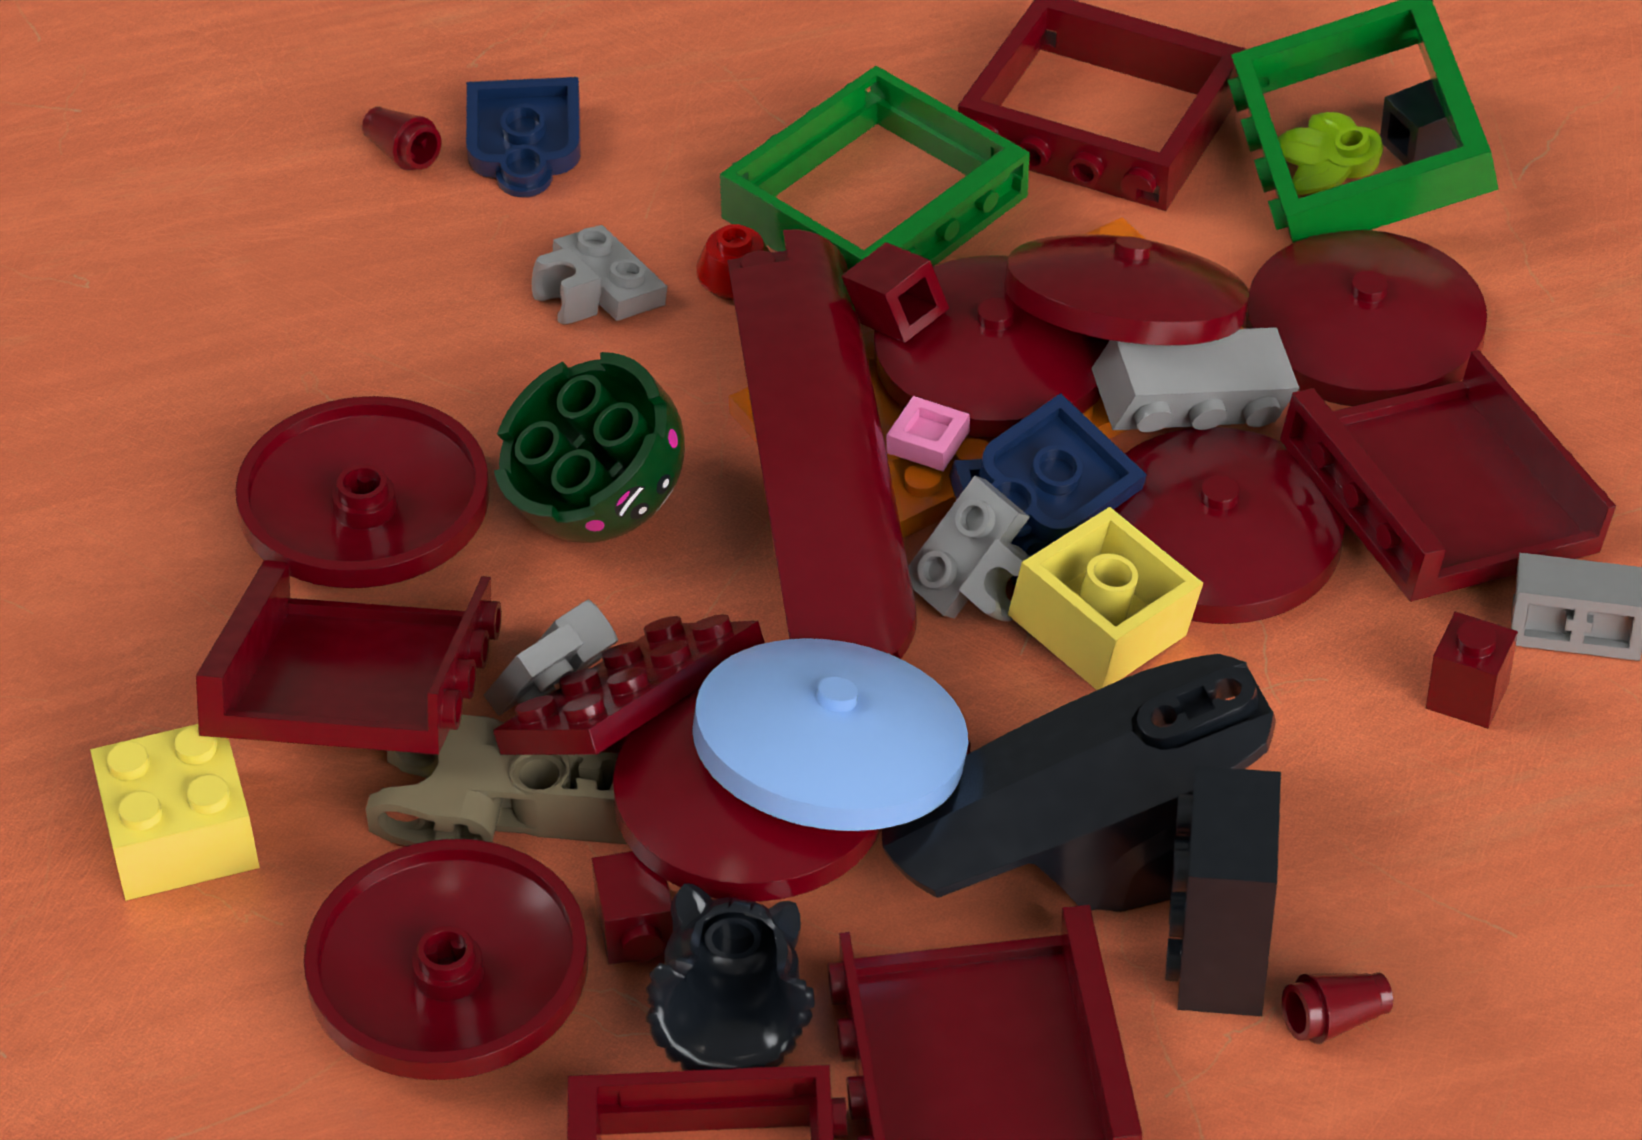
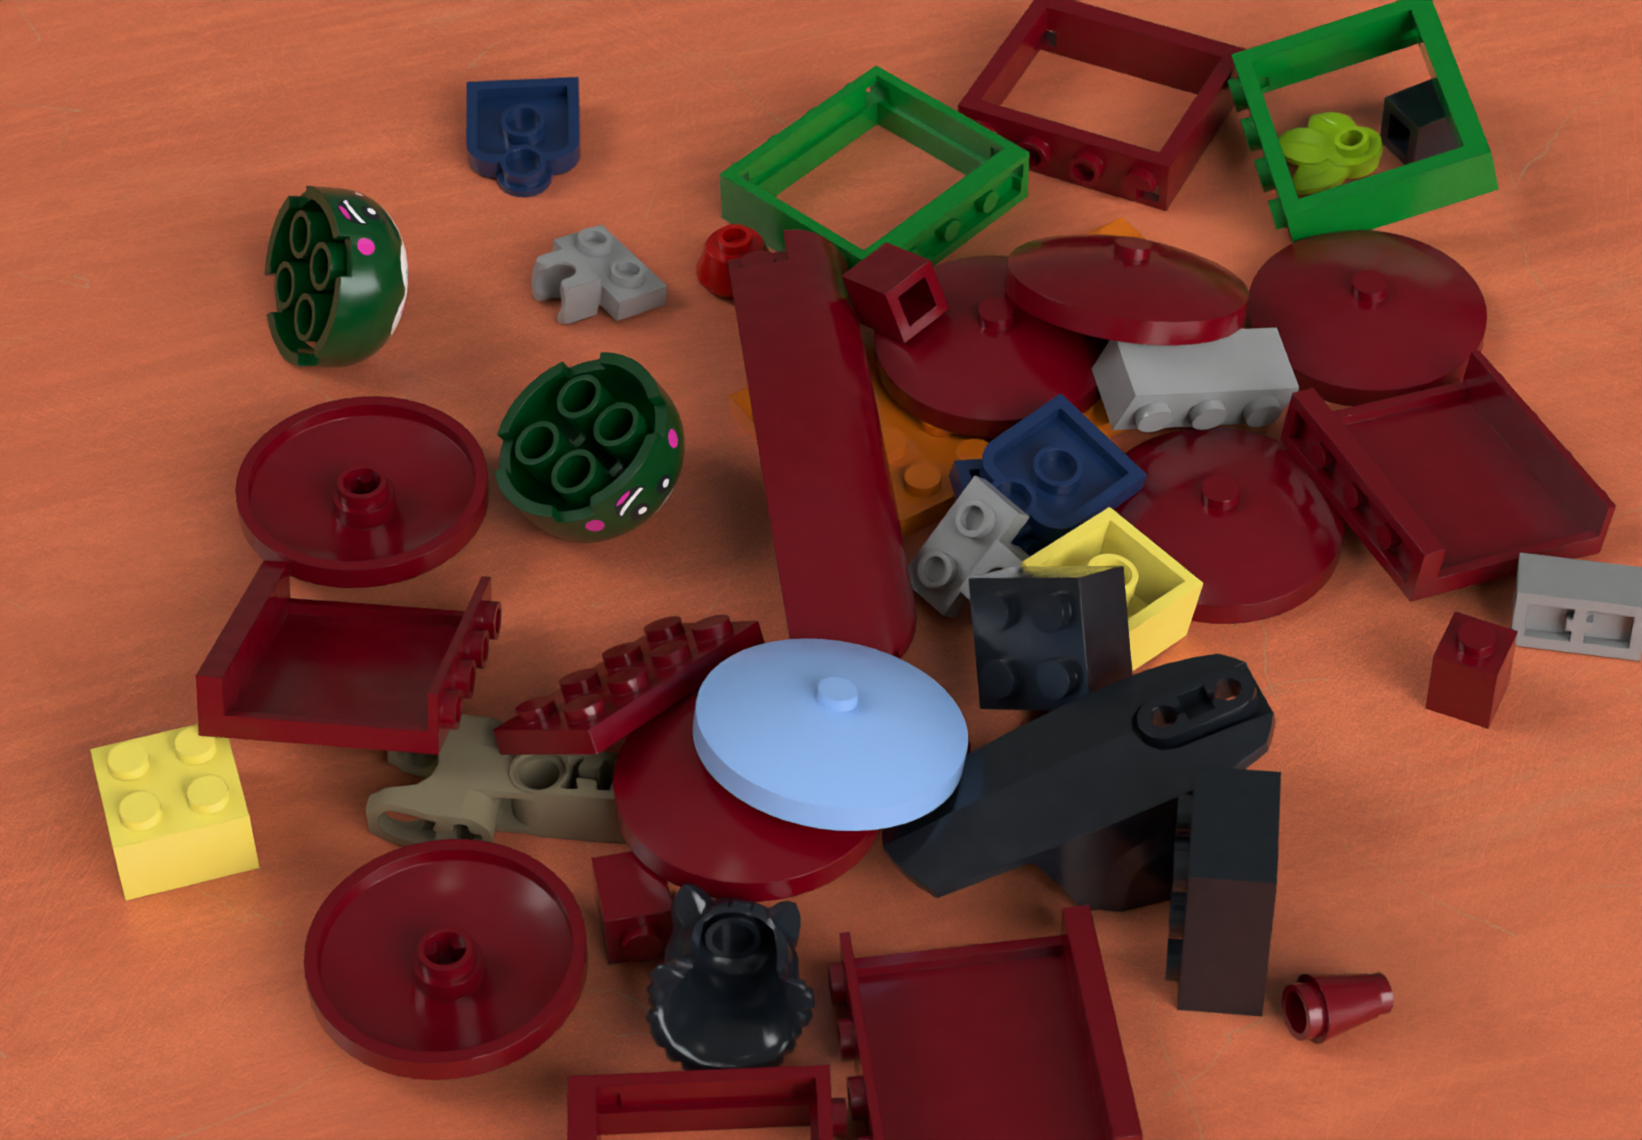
dark red cone [362,107,442,170] -> none
light grey plate [484,599,619,716] -> none
bright pink plate [887,396,970,471] -> none
none -> dark green cylinder [265,186,408,367]
none -> black brick [968,566,1133,711]

